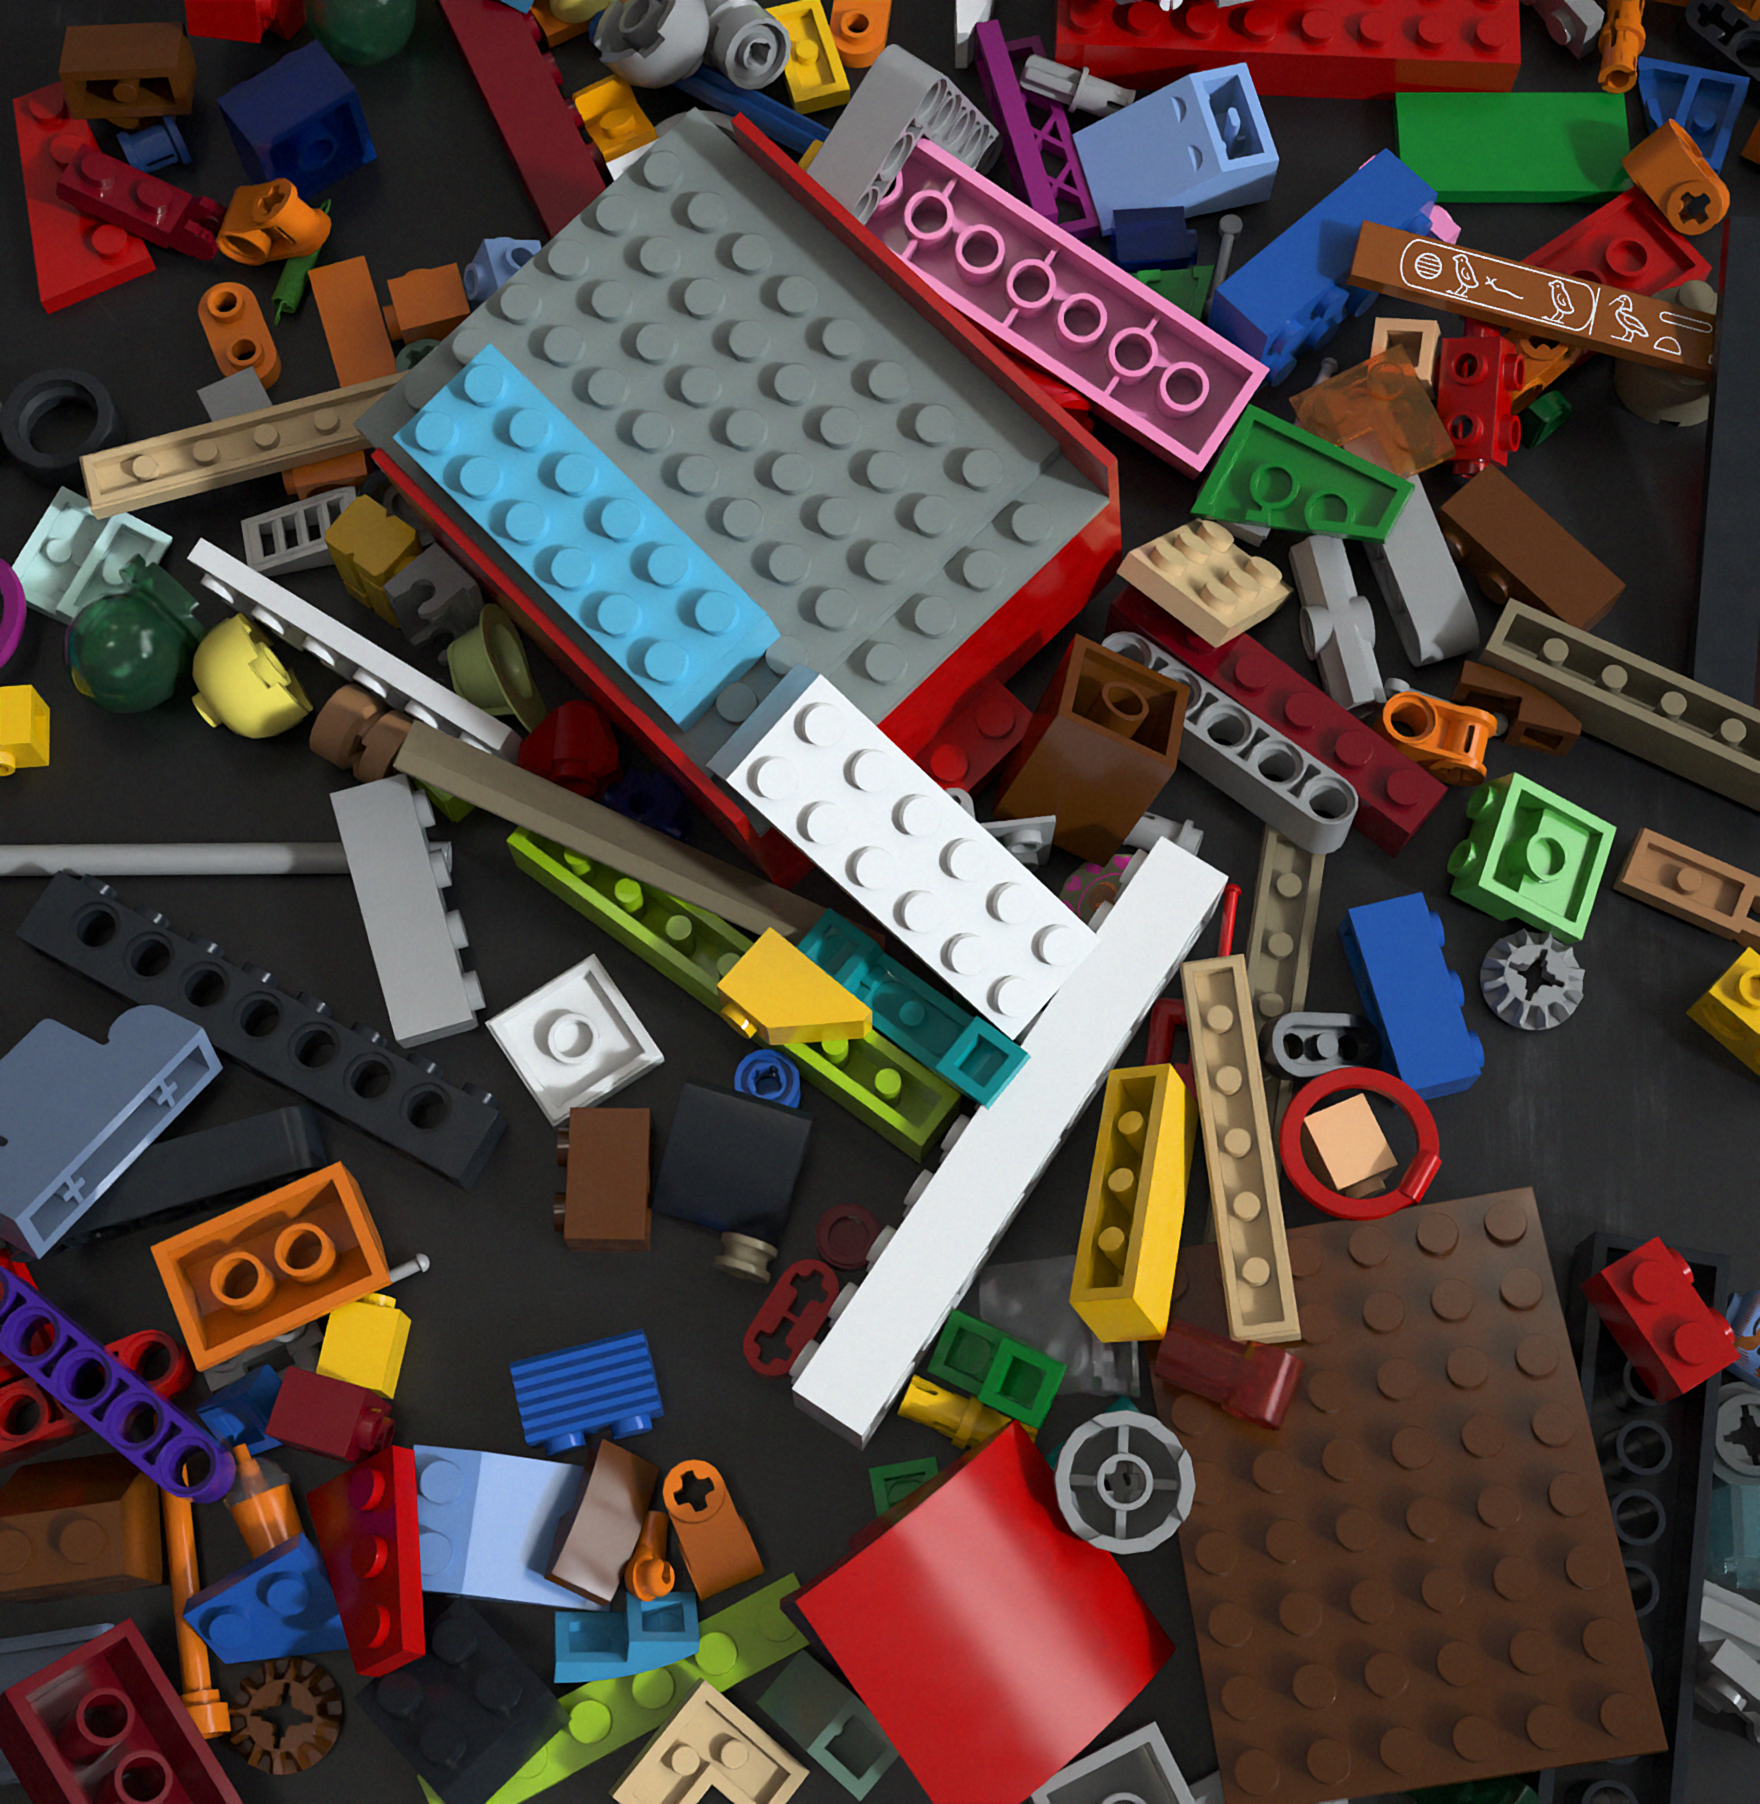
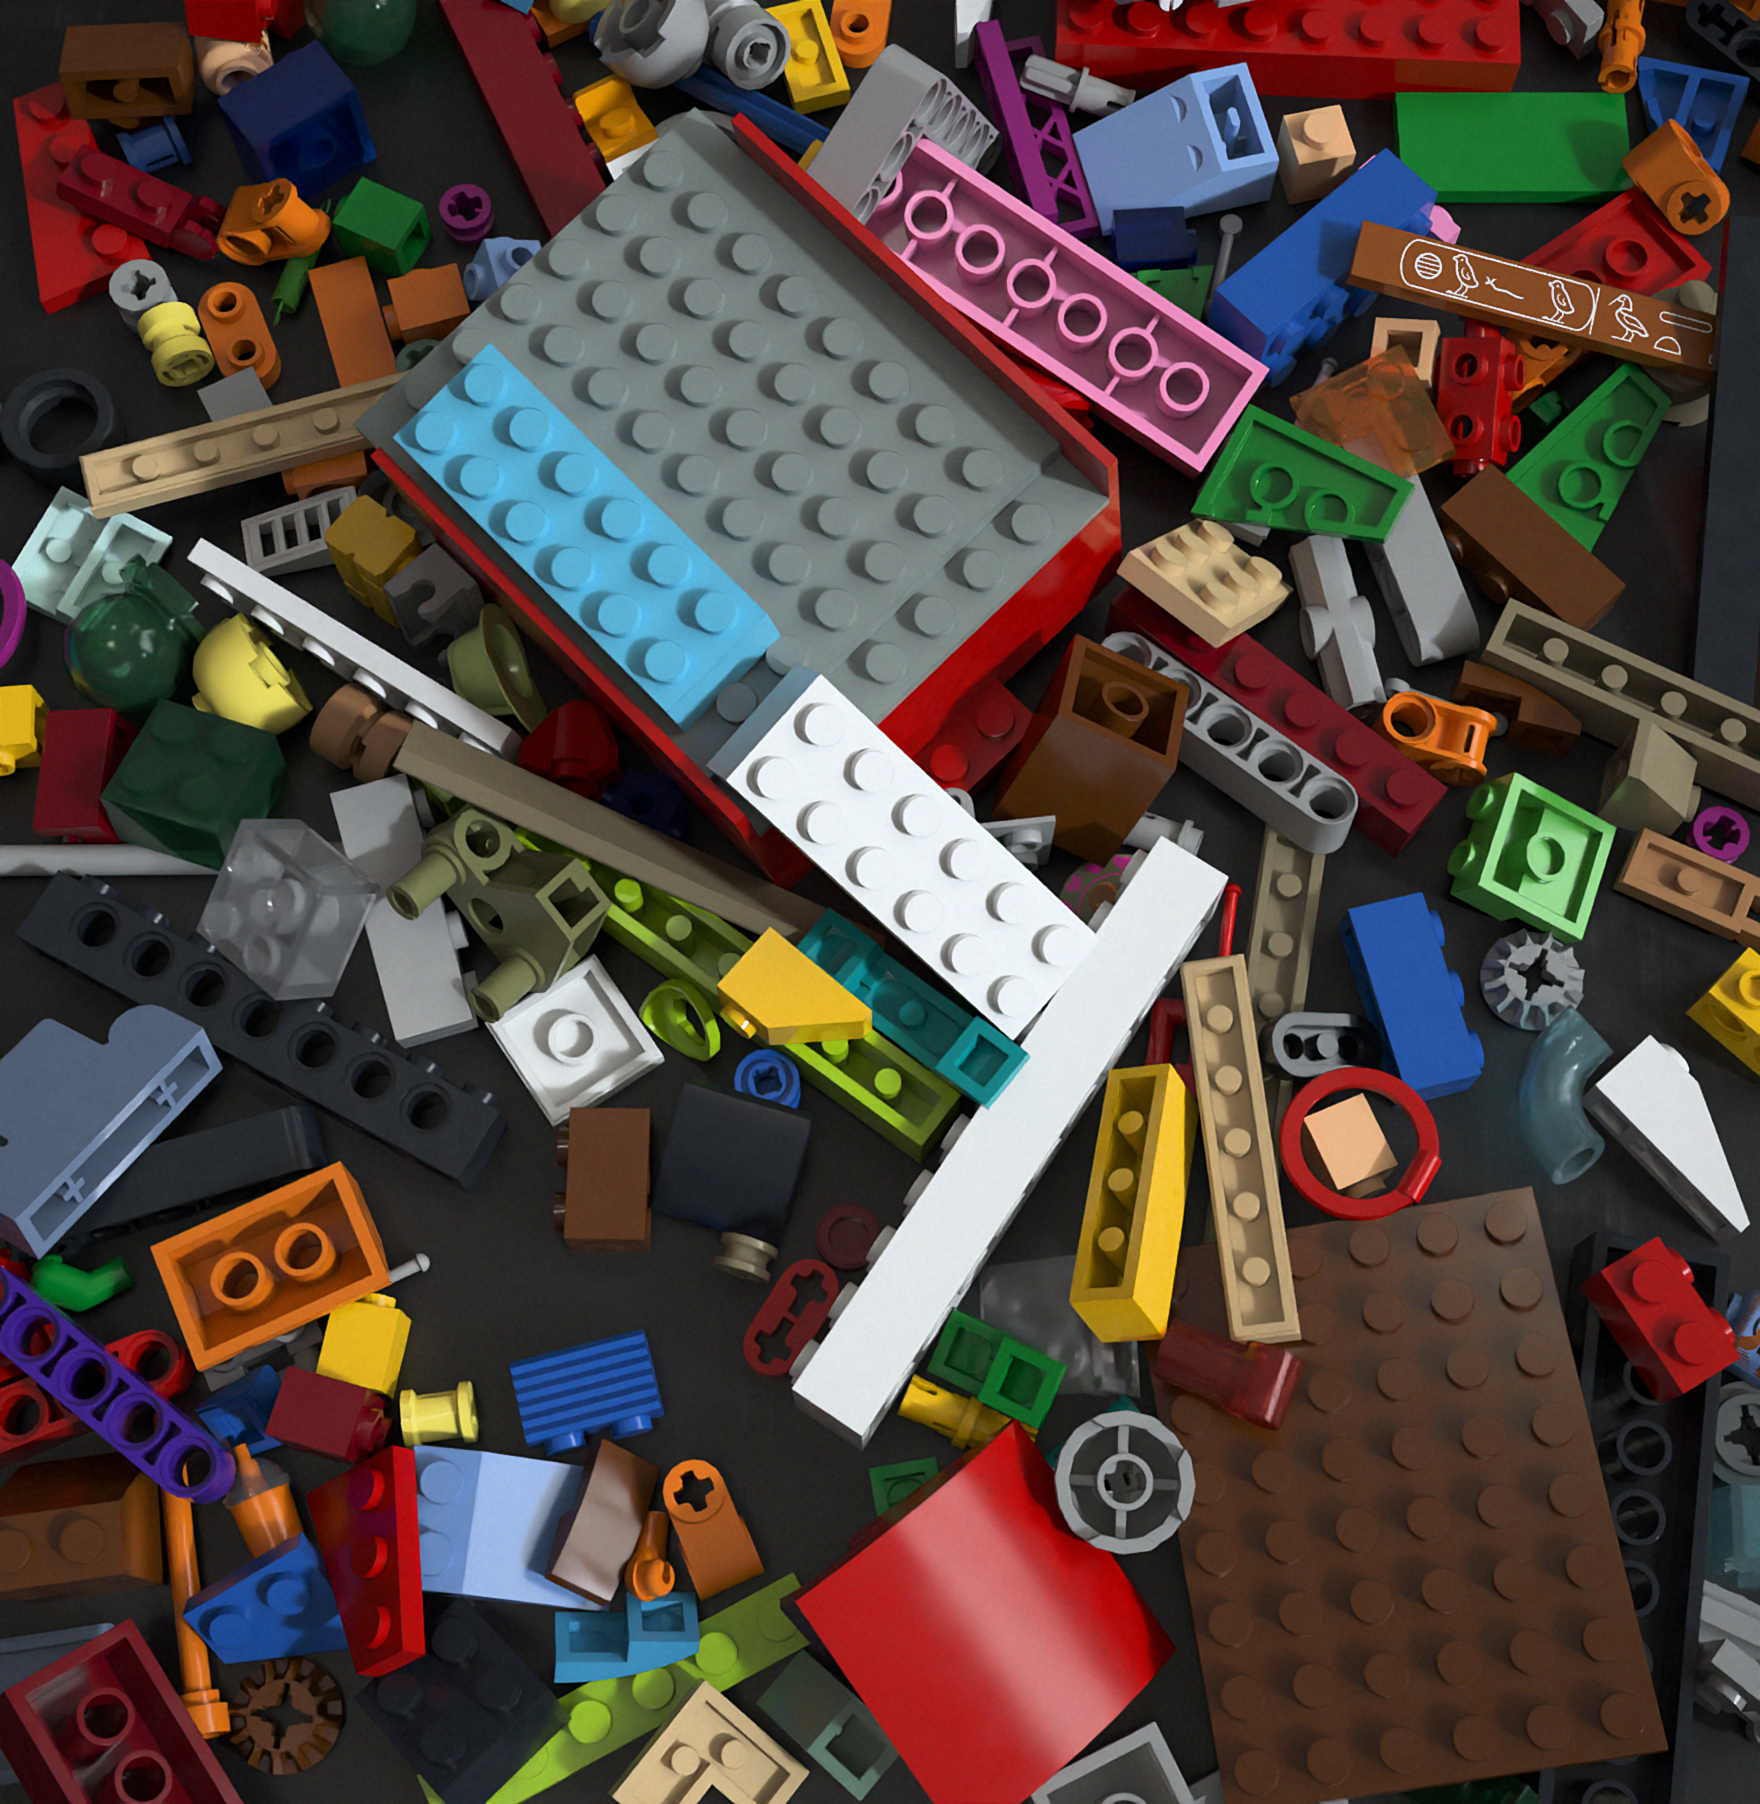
none -> green arm [30,1254,136,1312]
none -> dark red hinge [32,708,140,844]
none -> clear green brick [100,698,289,876]
none -> light grey wheel [109,259,179,334]
none -> light yellow wheel [137,302,215,387]
none -> light nougat head [194,27,274,101]
none -> clear brick [196,819,381,1001]
none -> green brick [332,177,433,278]
none -> olive piece [386,802,612,1023]
none -> light yellow bush [400,1381,479,1450]
none -> magenta bush [439,184,495,245]
none -> lime piece [639,978,720,1061]
none -> light nougat brick [1275,104,1356,205]
none -> green wing [1505,360,1672,553]
none -> clear light blue cylinder [1515,1004,1614,1185]
none -> white slope [1579,1035,1750,1245]
none -> dark tan slope [1595,718,1701,838]
none -> magenta bush [1684,806,1750,865]

